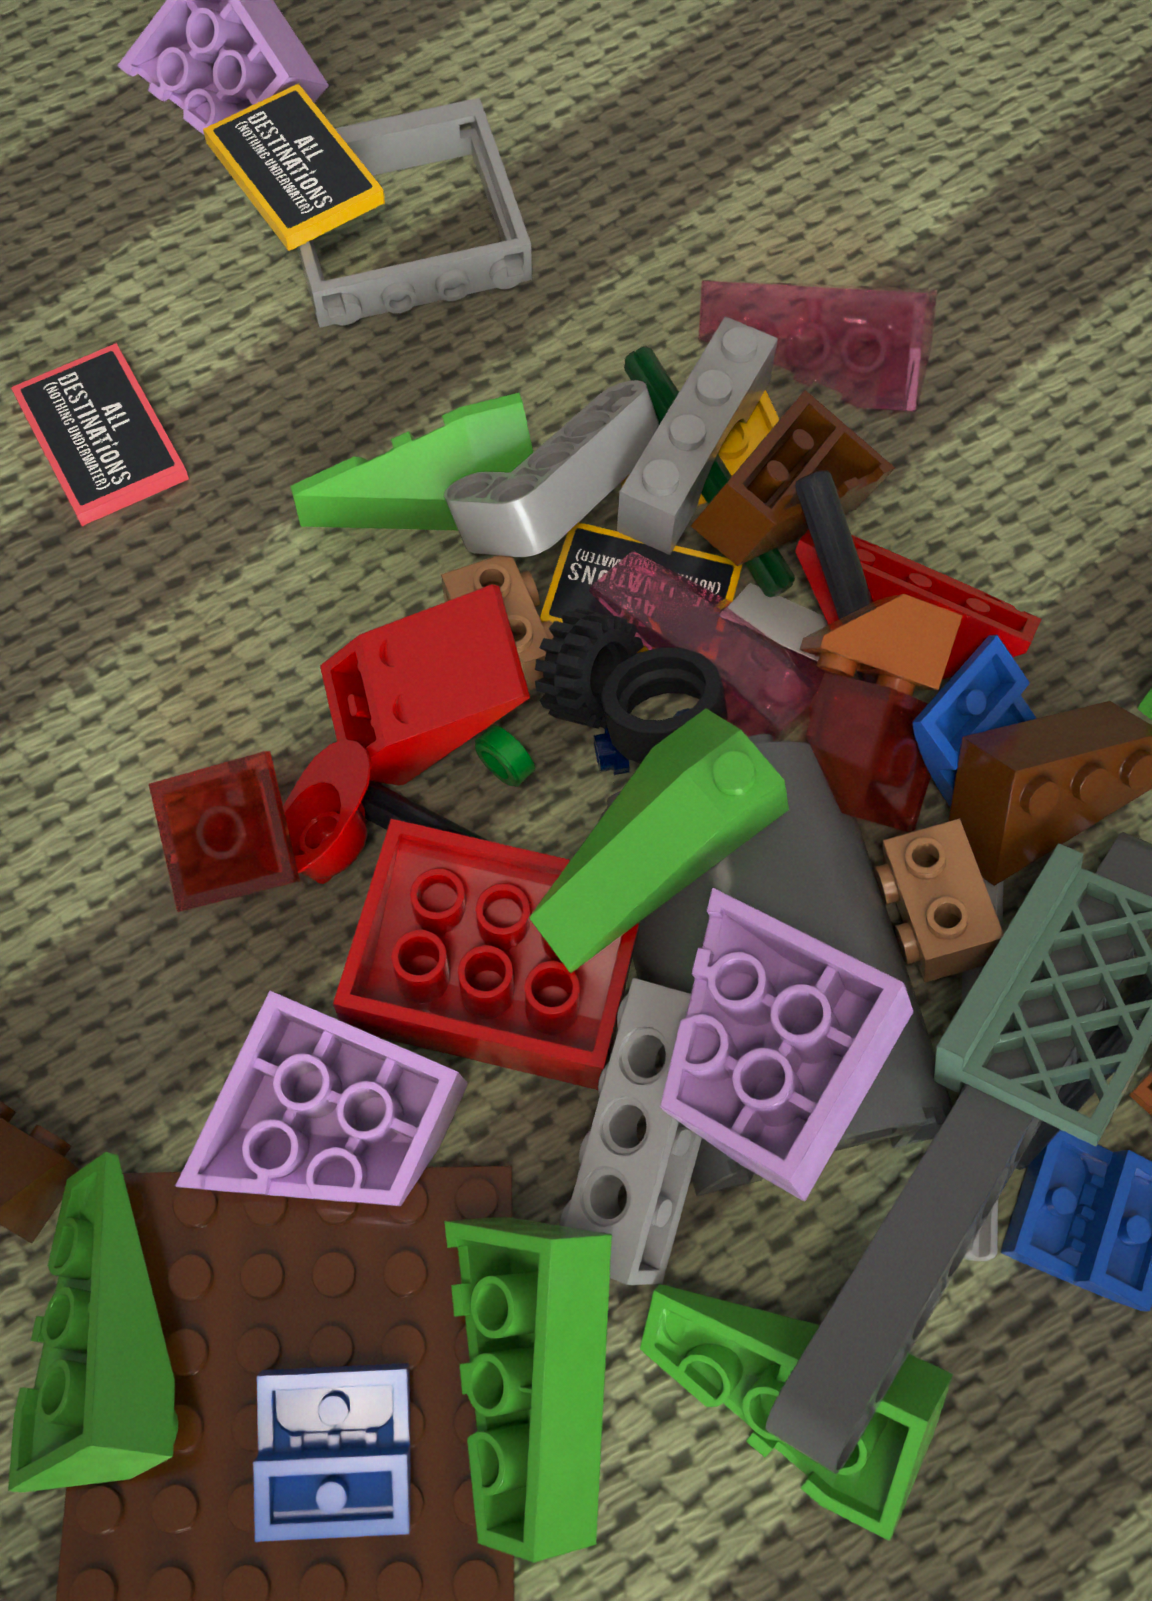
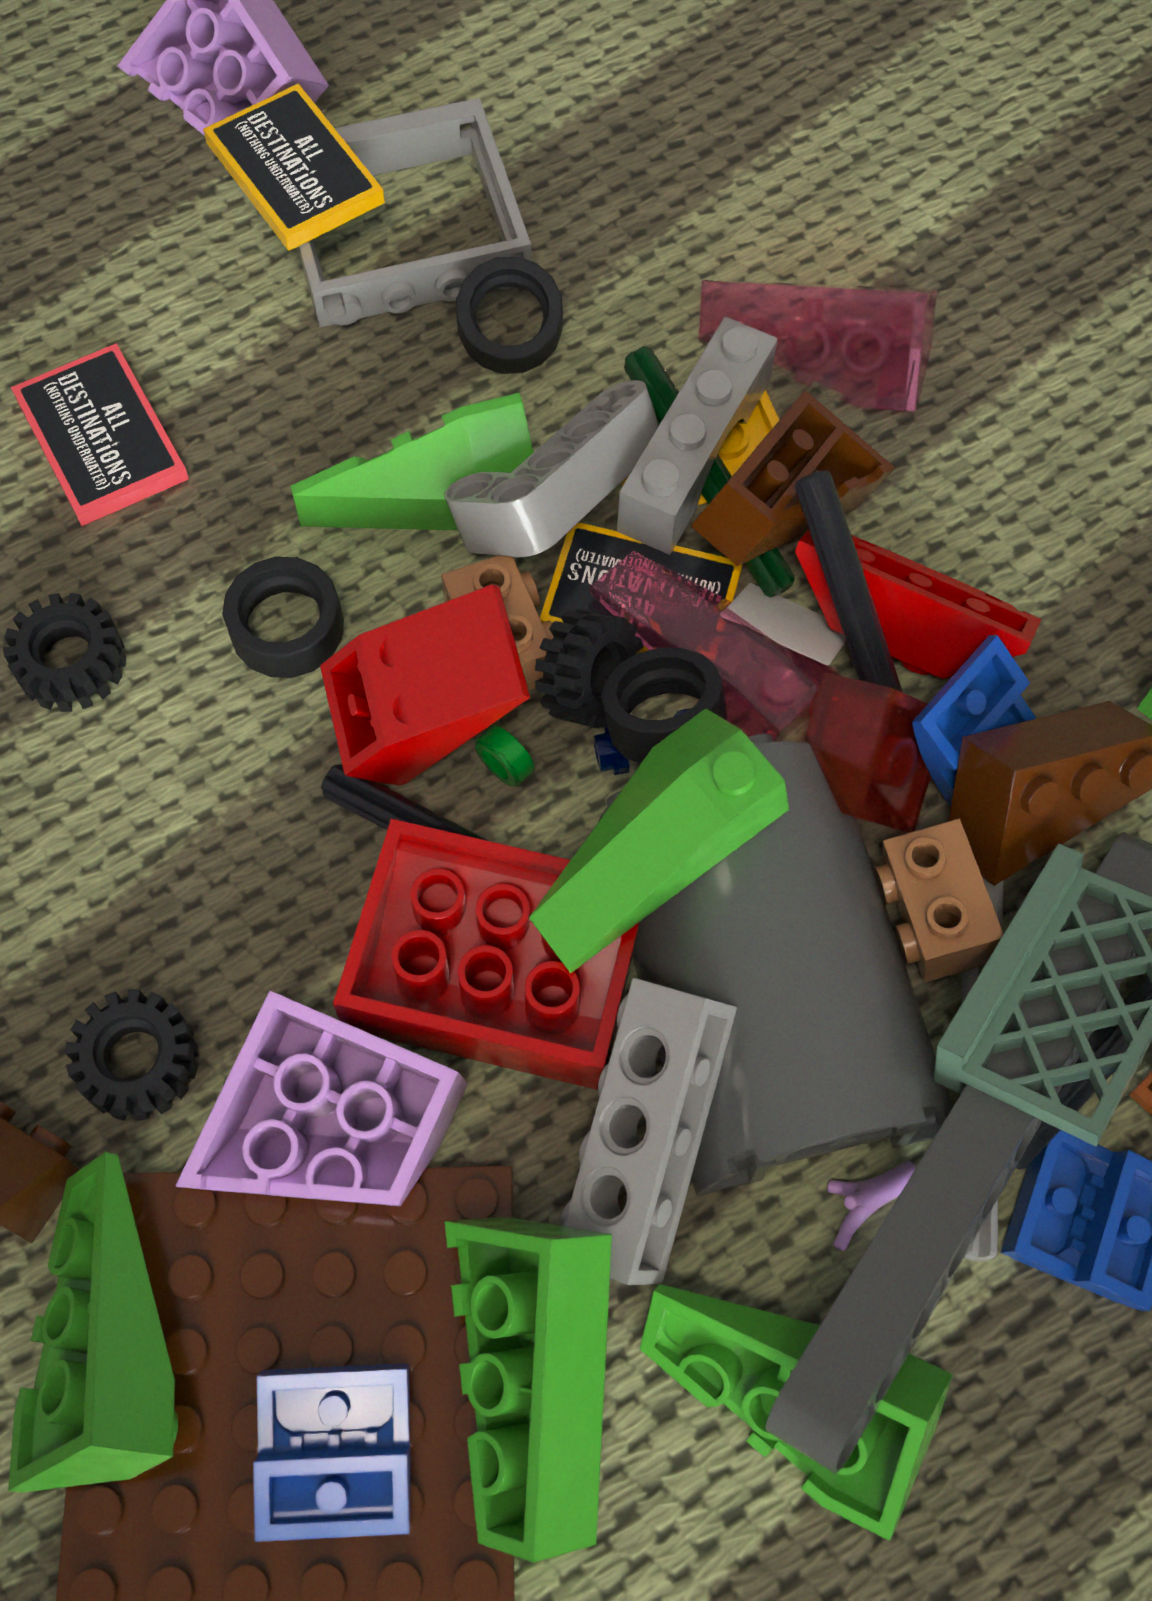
clear red slope [149,751,300,912] -> none
red piece [259,739,371,884] -> none
lavender wedge [660,887,914,1202] -> none
dark orange slope [800,594,963,699] -> none
none -> black tyre [3,593,126,712]
none -> black tyre [65,989,199,1121]
none -> black tyre [222,556,344,678]
none -> black tyre [456,256,563,374]
none -> lavender bar [827,1161,916,1251]

